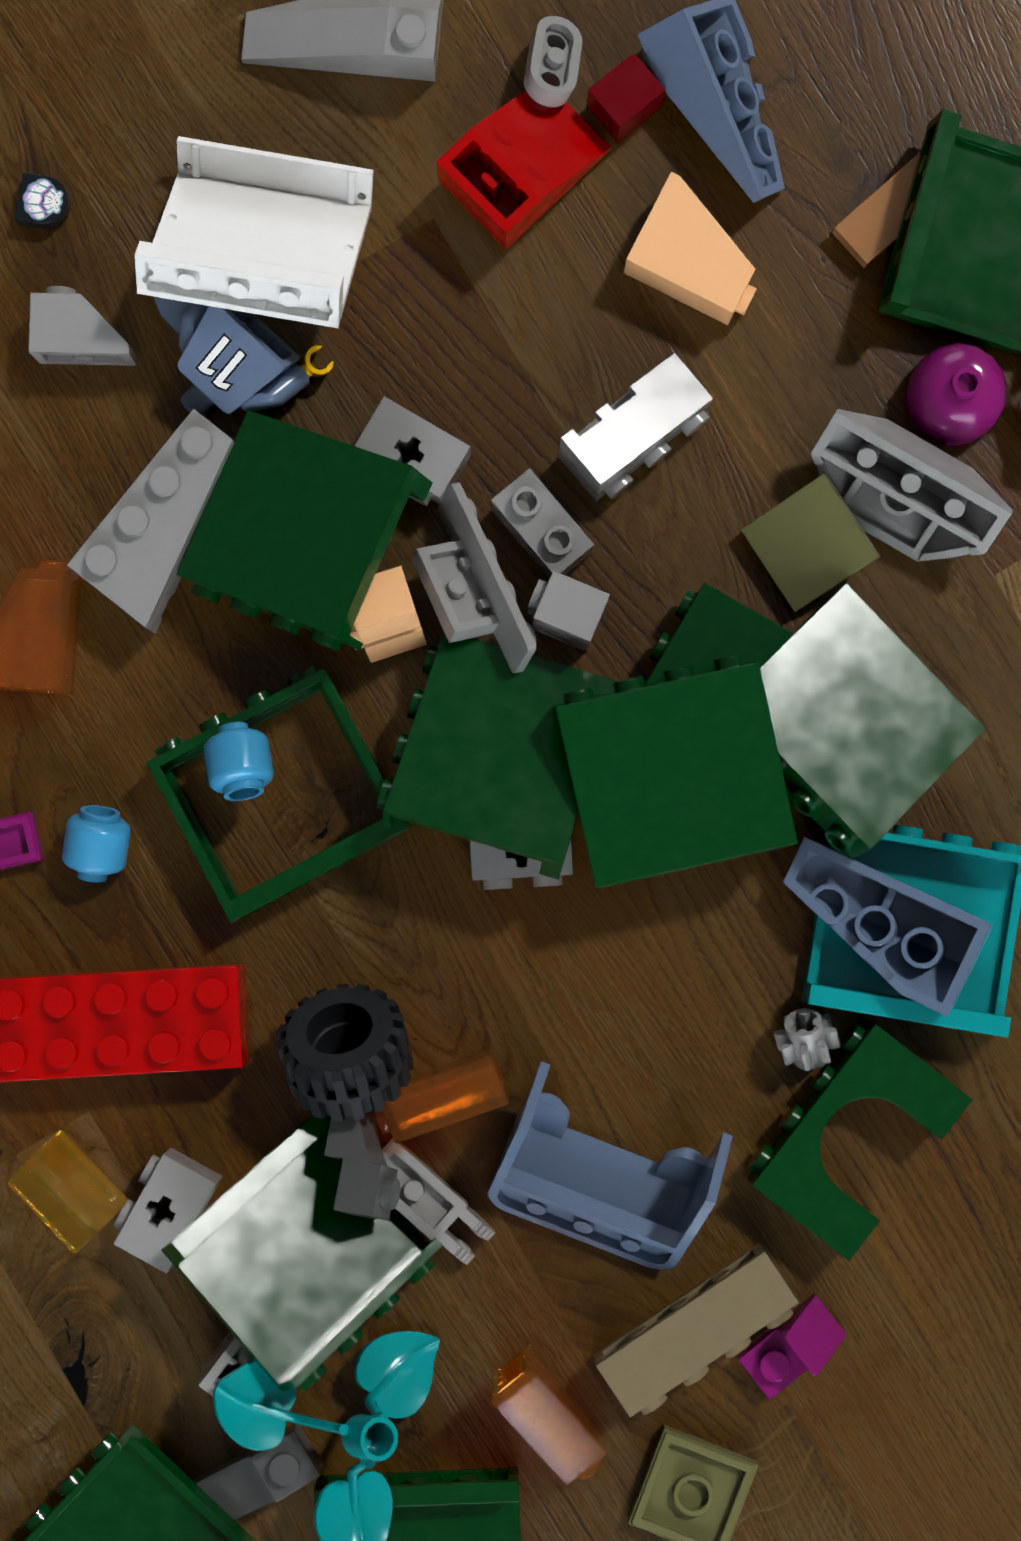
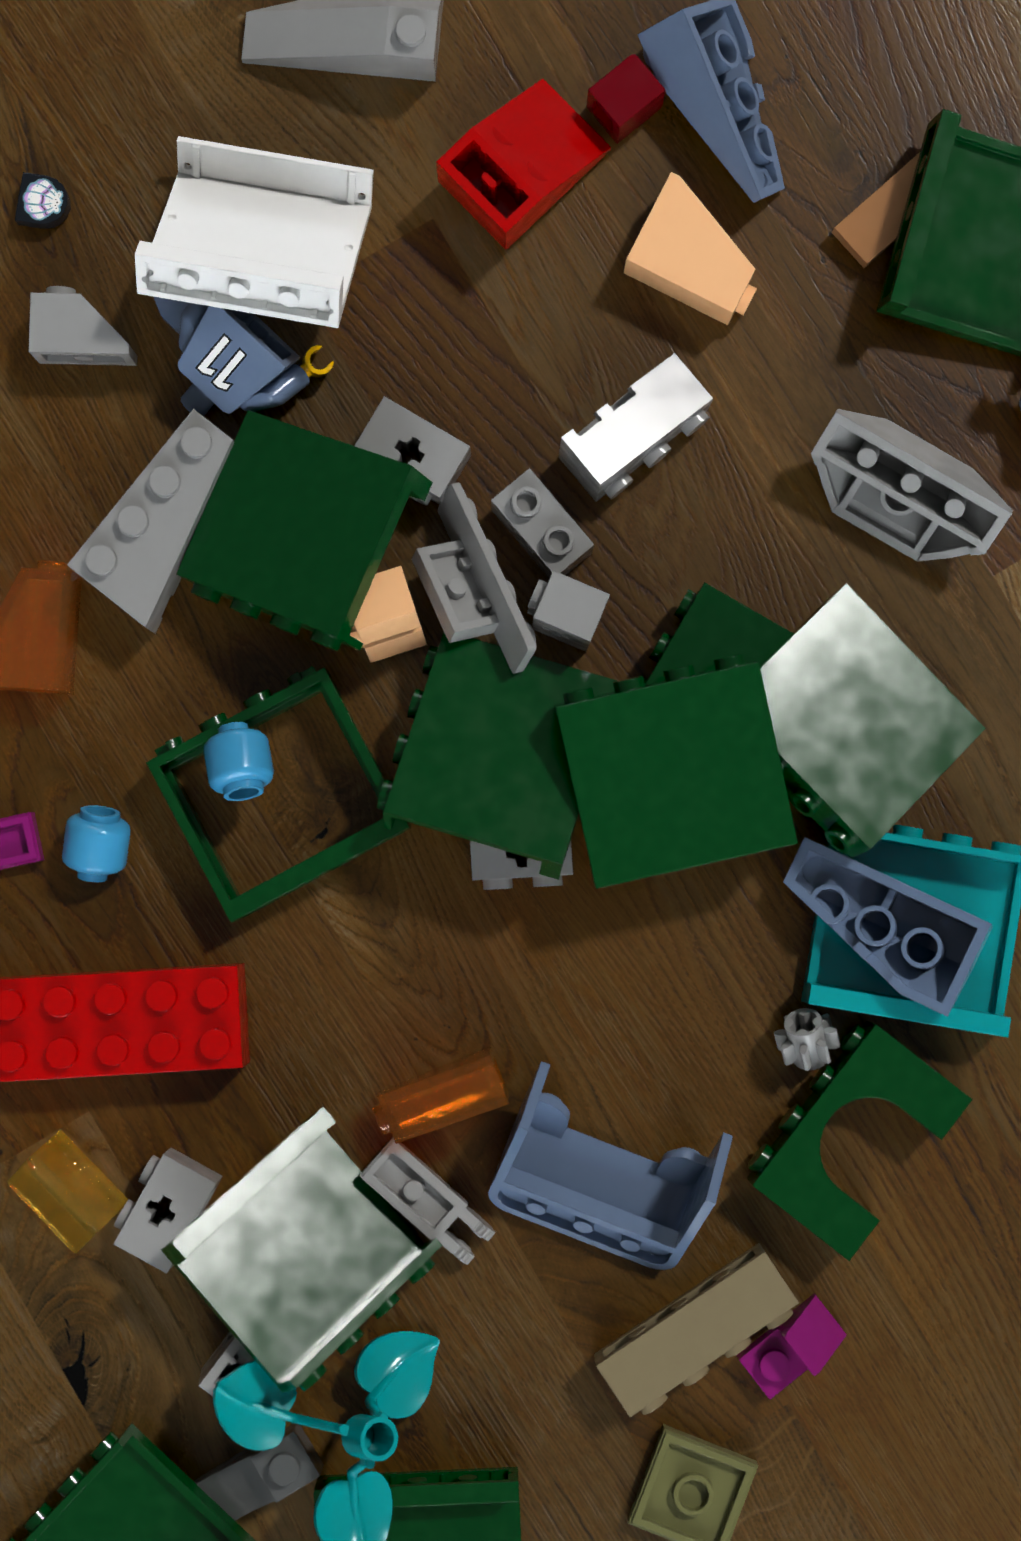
black tyre [277,984,414,1122] -> none
dark grey slope [324,1111,400,1221] -> none
clear orange slope [490,1345,607,1485] -> none
light grey plate [524,16,583,107] -> none
olive tile [741,473,881,612] -> none
magenta cylinder [904,343,1007,446] -> none

